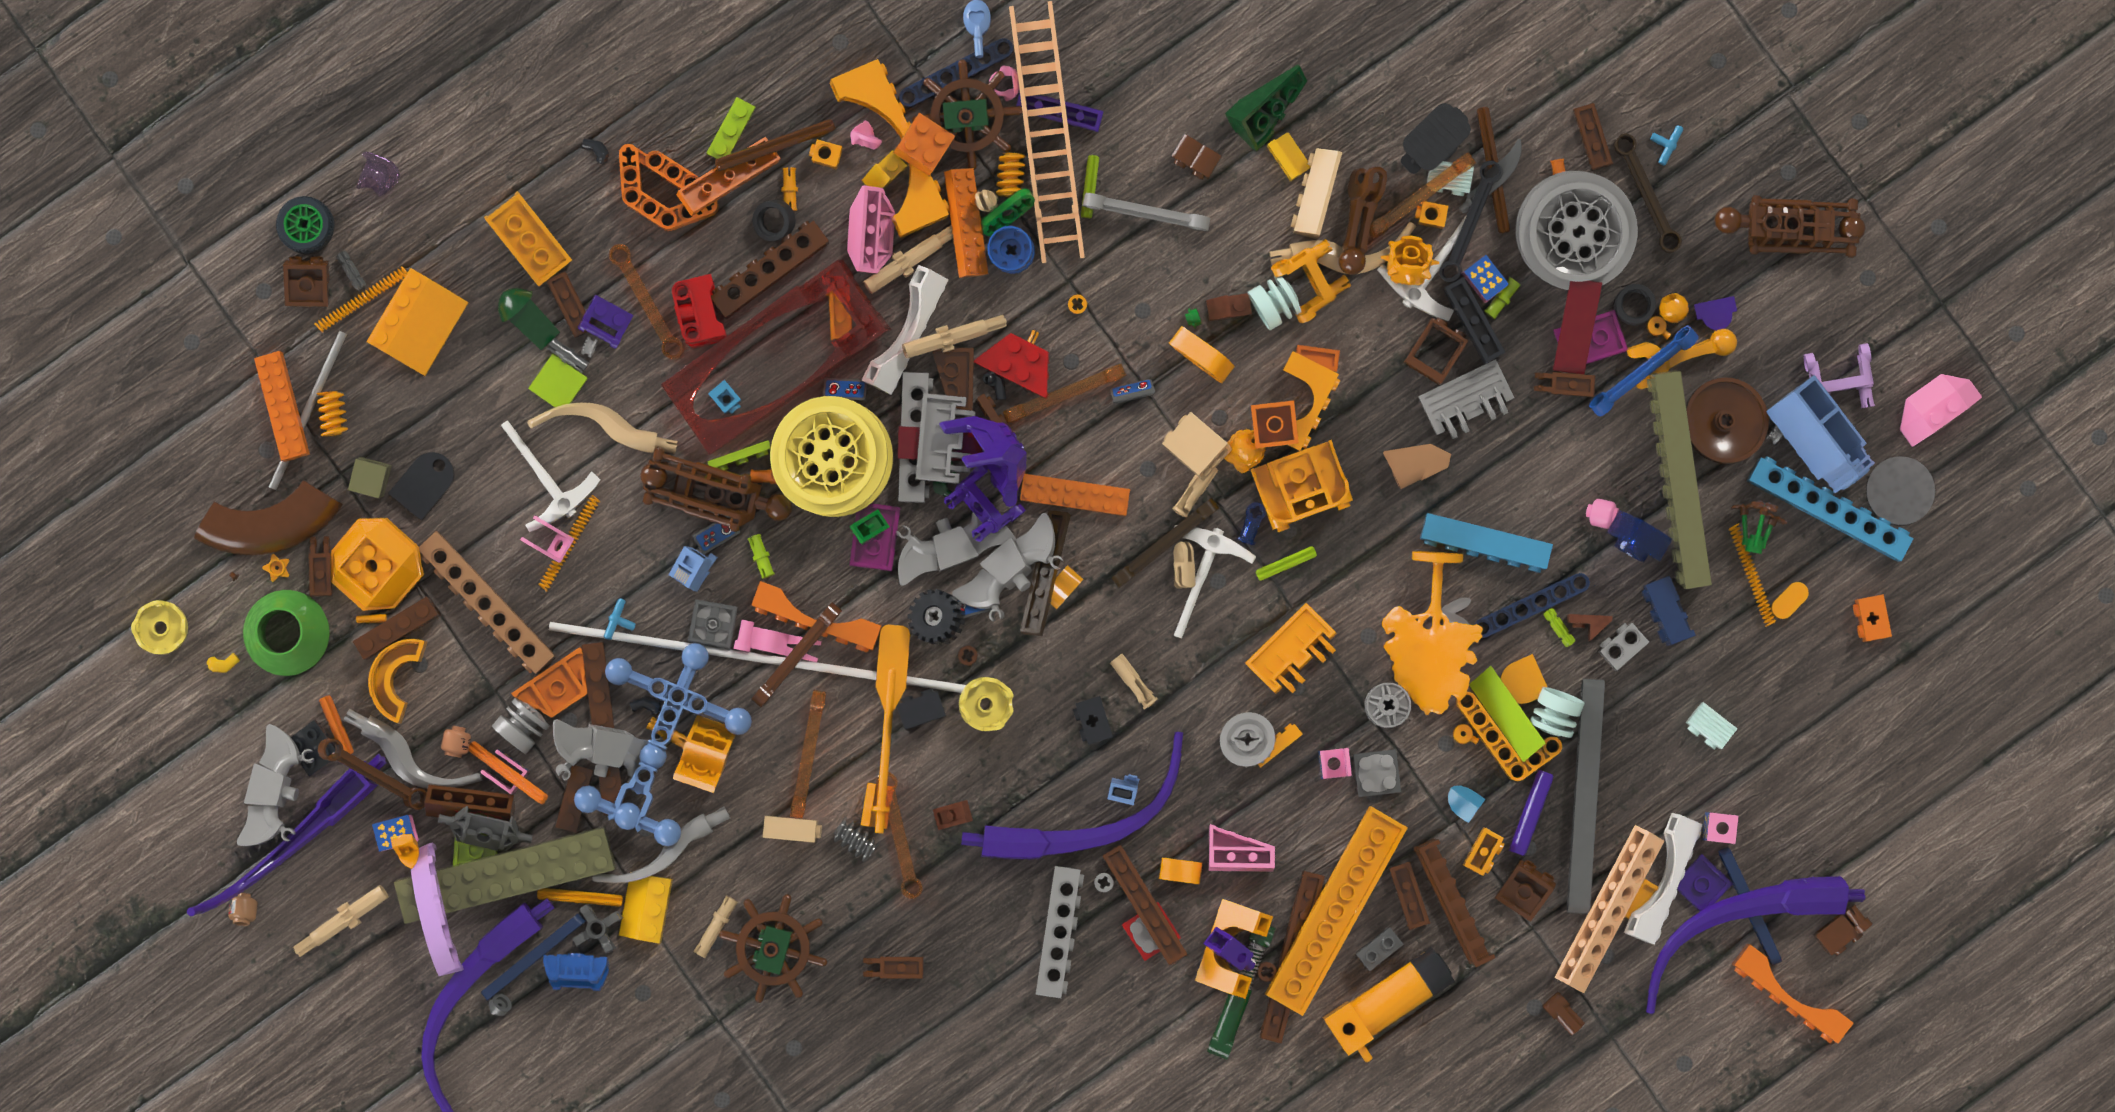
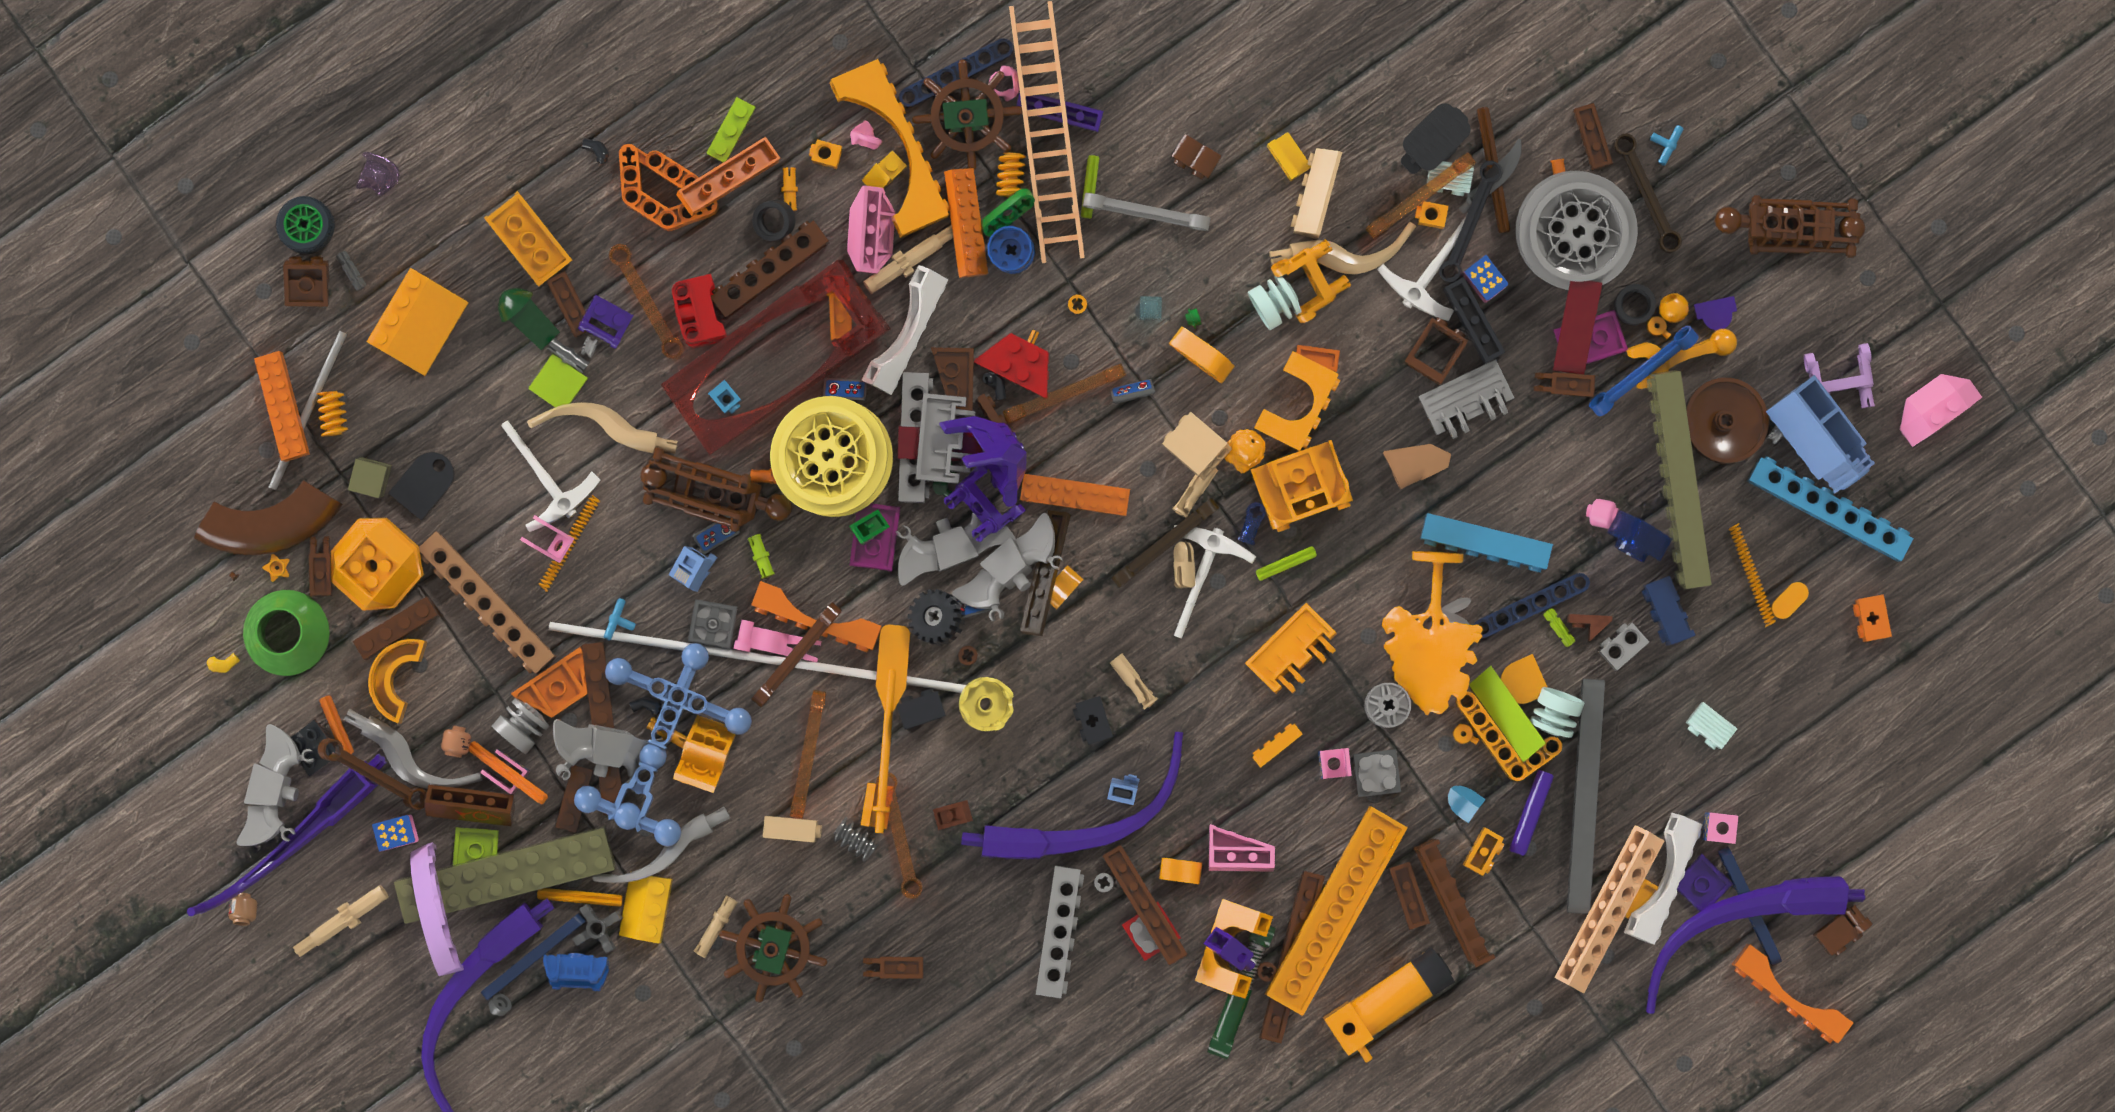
light yellow plate [131,600,188,655] -> none
light orange piece [314,266,408,332] -> none
light orange pin [356,614,387,623] -> none
light orange plate [391,834,419,869] -> none
dark grey plate [438,806,533,852] -> none
lime plate [707,440,771,470] -> none
reddish brown axle [715,119,835,171] -> none
orange brick [893,113,955,176] -> none
tan piece [902,315,1007,359] -> none
medium blue piece [963,0,991,58] -> none
tan arm [975,189,999,212] -> none
copper slope [1206,293,1252,322] -> none
light grey gear [1220,712,1276,768] -> none
dark green wedge [1225,65,1307,152] -> none
orange brick [1251,401,1299,448] -> none
reddish brown piece [1339,167,1387,275] -> none
dark grey brick [1355,927,1403,971] -> none
light orange brick [1380,236,1439,285] -> none
lime pin [1484,277,1521,320] -> none
reddish brown plate [1495,859,1556,922] -> none
reddish brown piece [1542,991,1585,1036] -> none
plant [1731,500,1787,554] -> none
flat silver sticker [1867,456,1935,525] -> none
none -> clear light blue brick [1139,296,1162,321]

